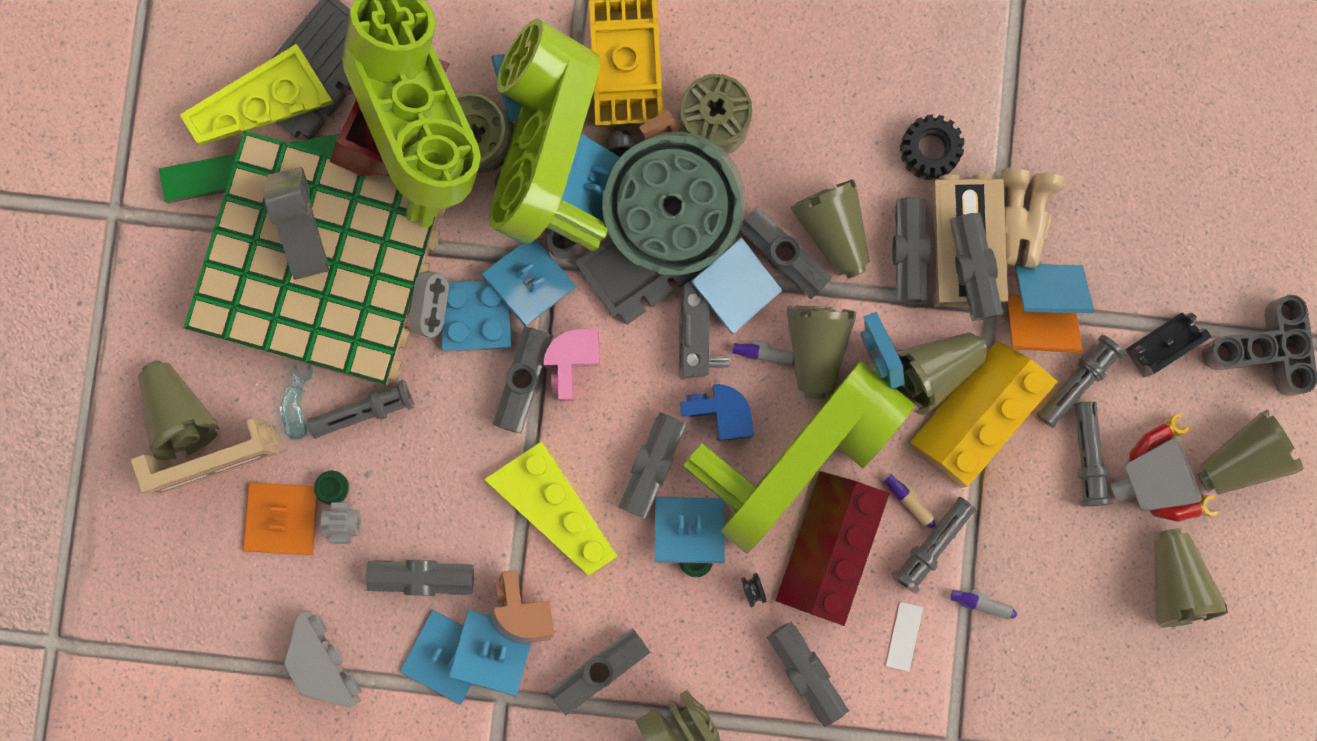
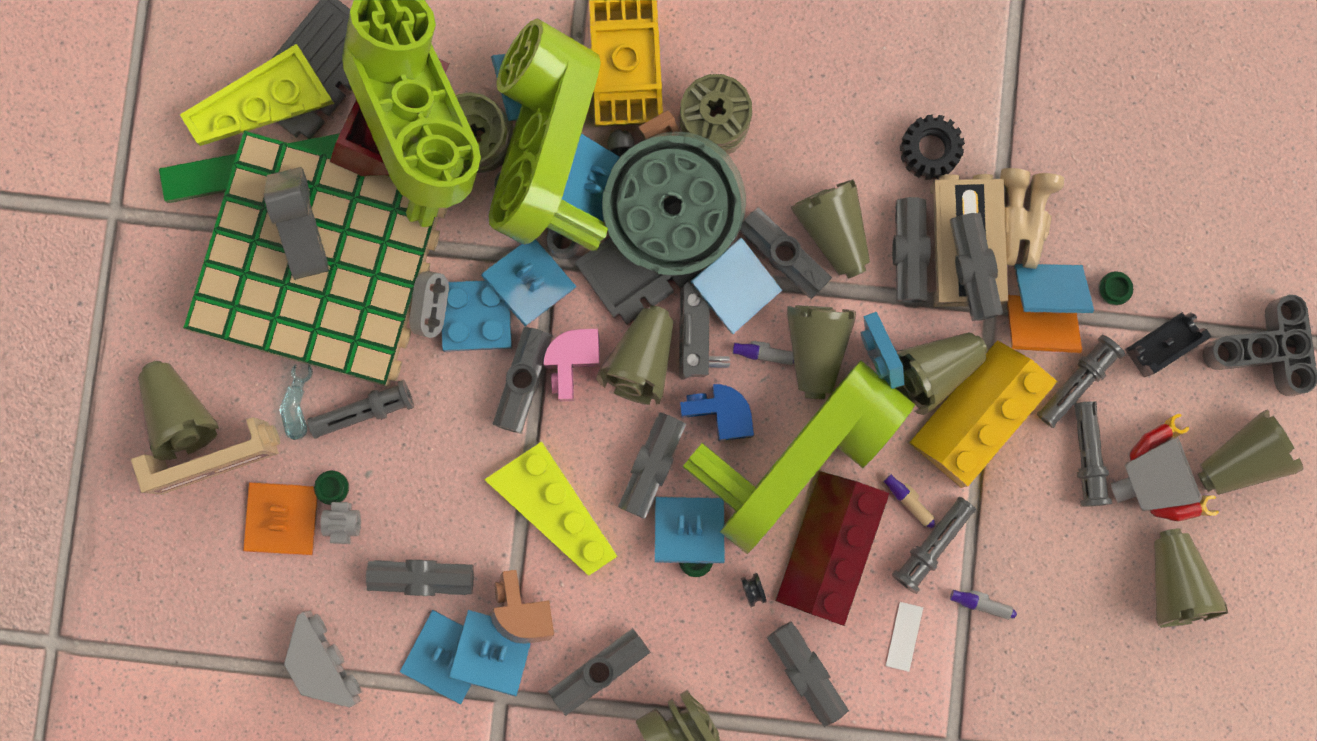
none -> olive cone [596,306,673,405]
none -> dark green plate [1098,271,1134,306]

